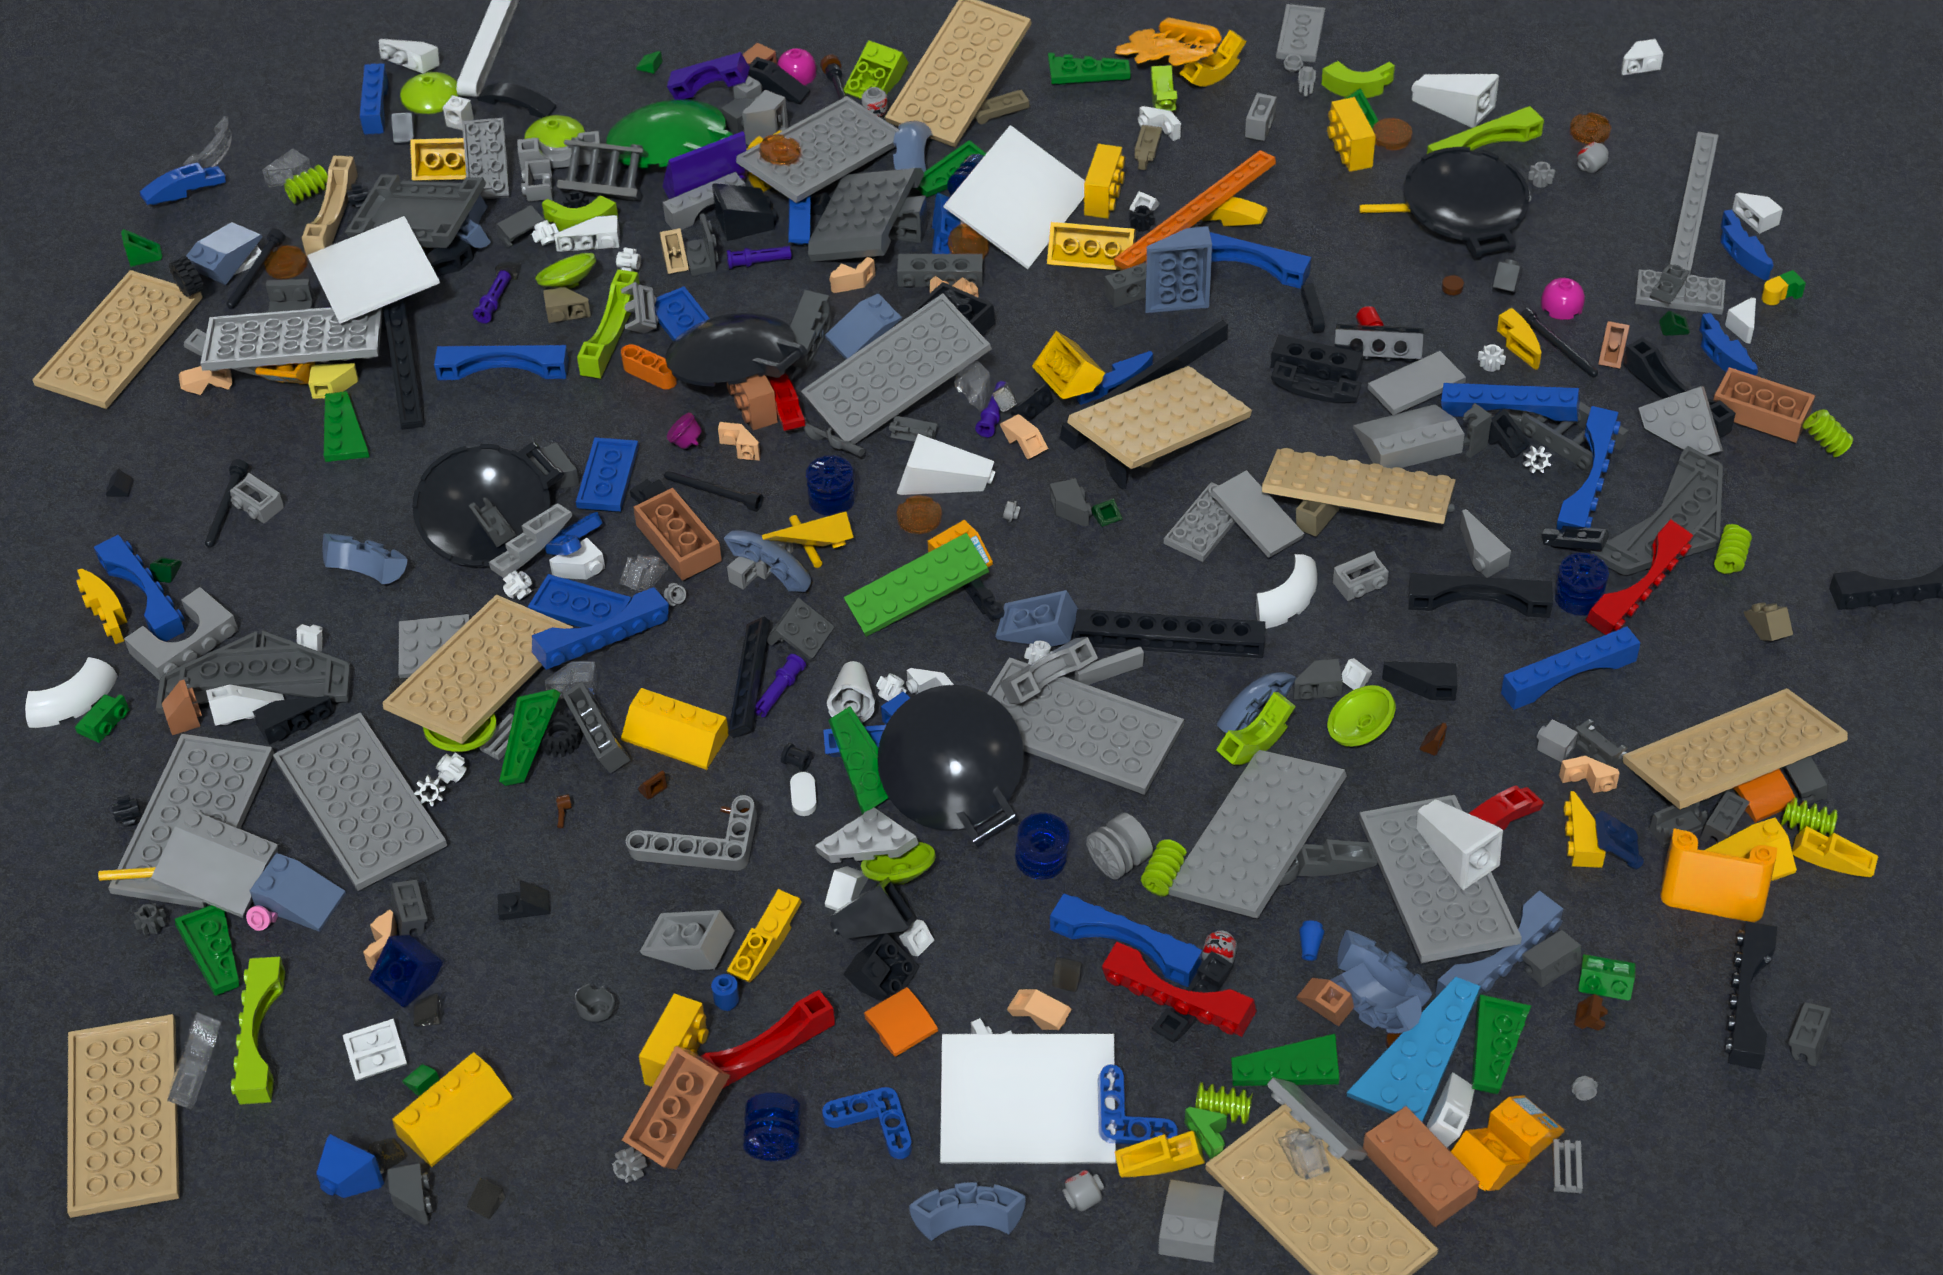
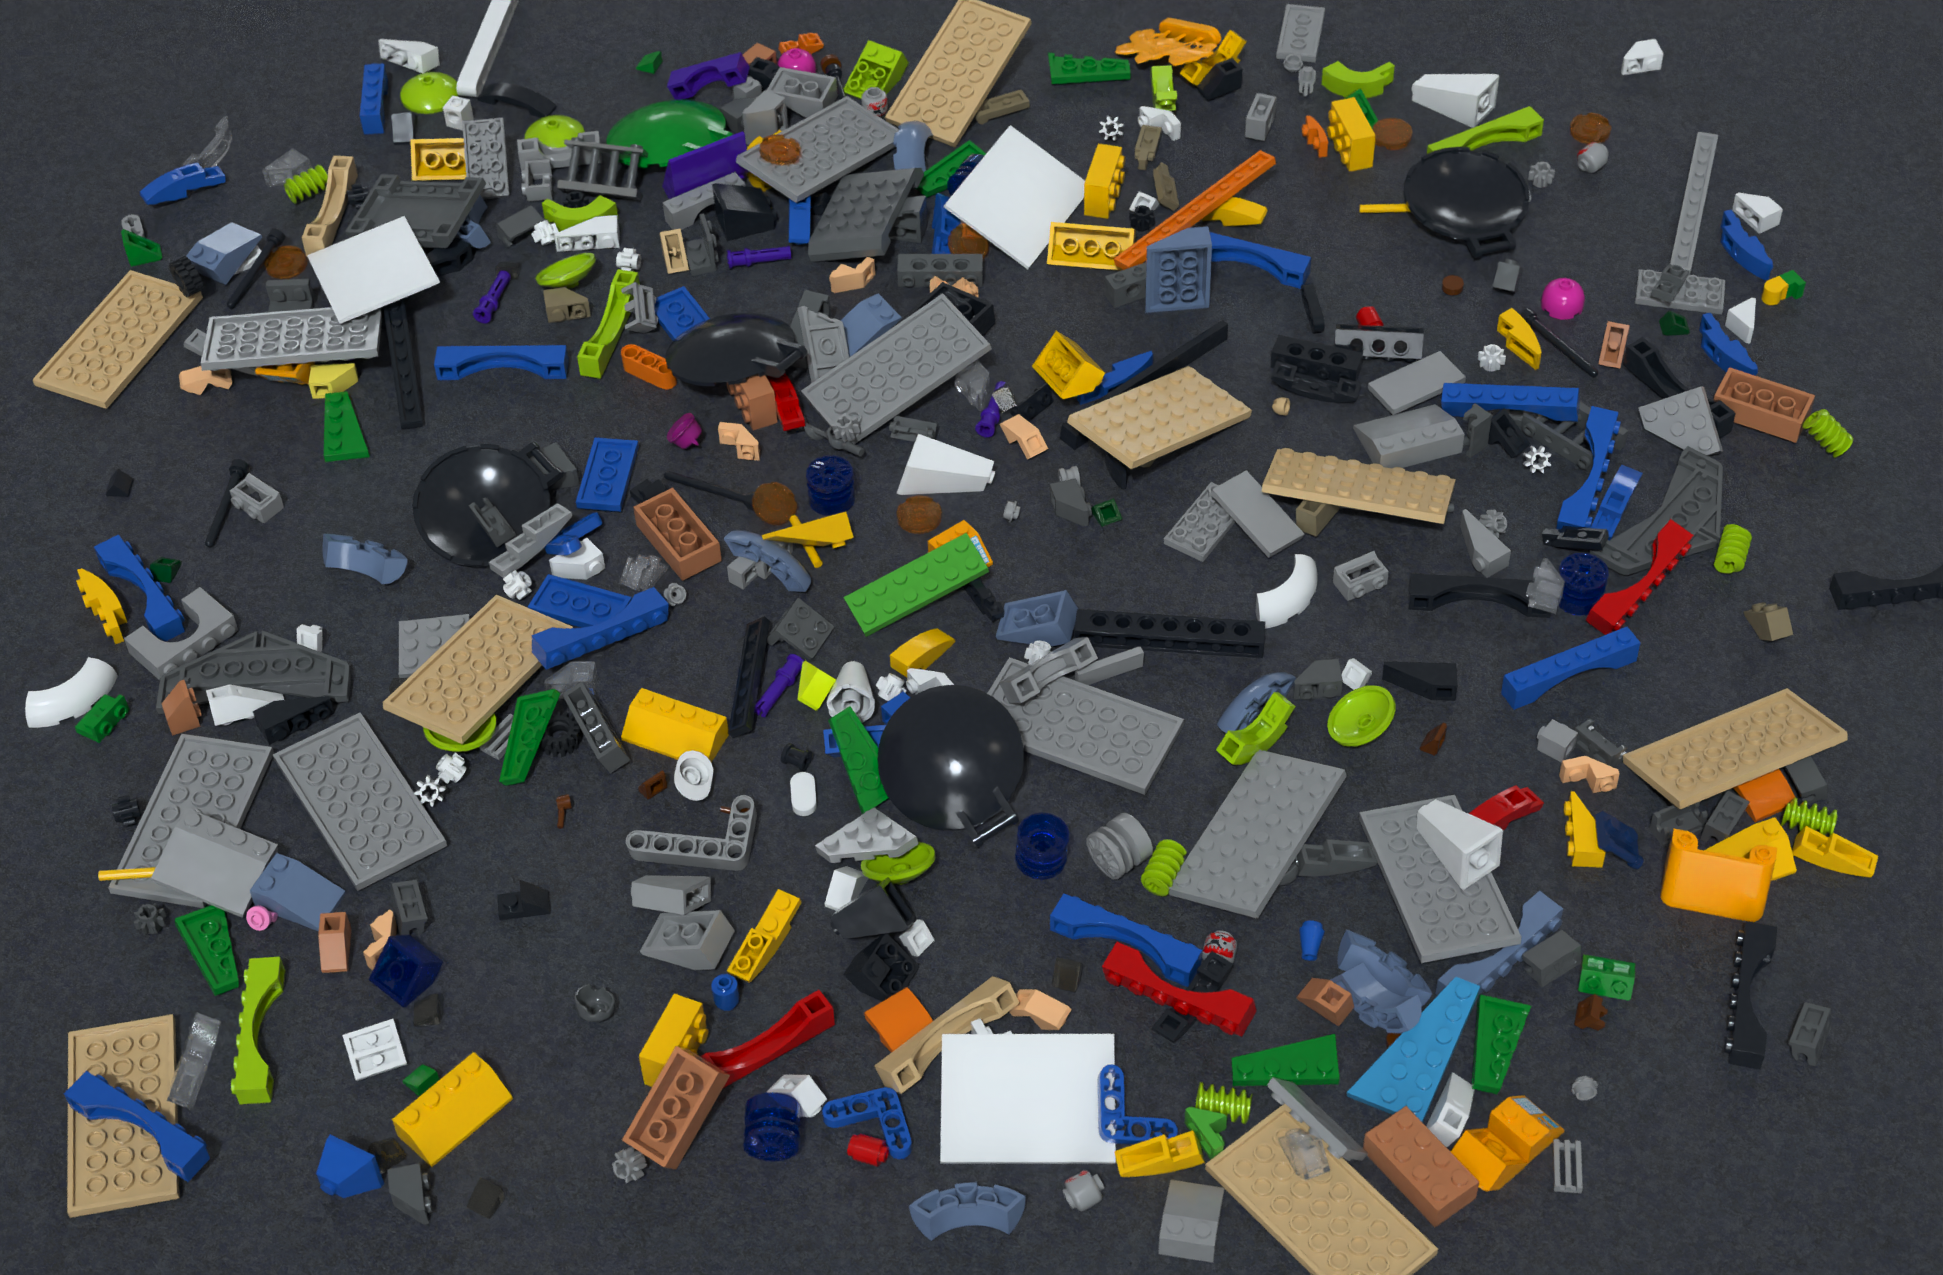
none -> blue arch [64,1071,210,1182]
none -> light grey beam [122,215,145,238]
none -> nougat slope [318,912,351,973]
none -> light grey slope [631,875,711,915]
none -> white piece [674,750,713,801]
none -> clear orange tile [752,482,797,525]
none -> white slope [766,1075,827,1117]
none -> light grey slope [767,67,838,118]
none -> orange slope [778,33,824,54]
none -> neon yellow slope [797,661,836,711]
none -> light grey wing [798,306,849,383]
none -> light grey gear [832,414,861,442]
none -> red brick [847,1134,889,1167]
none -> tan arch [875,976,1019,1094]
none -> yellow slope [890,628,955,677]
none -> light grey wheel [1058,466,1080,487]
none -> white gear [1099,116,1124,141]
none -> dark tan hinge [1153,162,1179,211]
none -> black slope [1197,58,1243,100]
none -> tan hinge [1272,397,1290,416]
none -> orange slope [1302,115,1328,157]
none -> light grey gear [1479,509,1507,538]
none -> clear slope [1526,558,1565,614]
none -> blue slope [1590,465,1643,540]

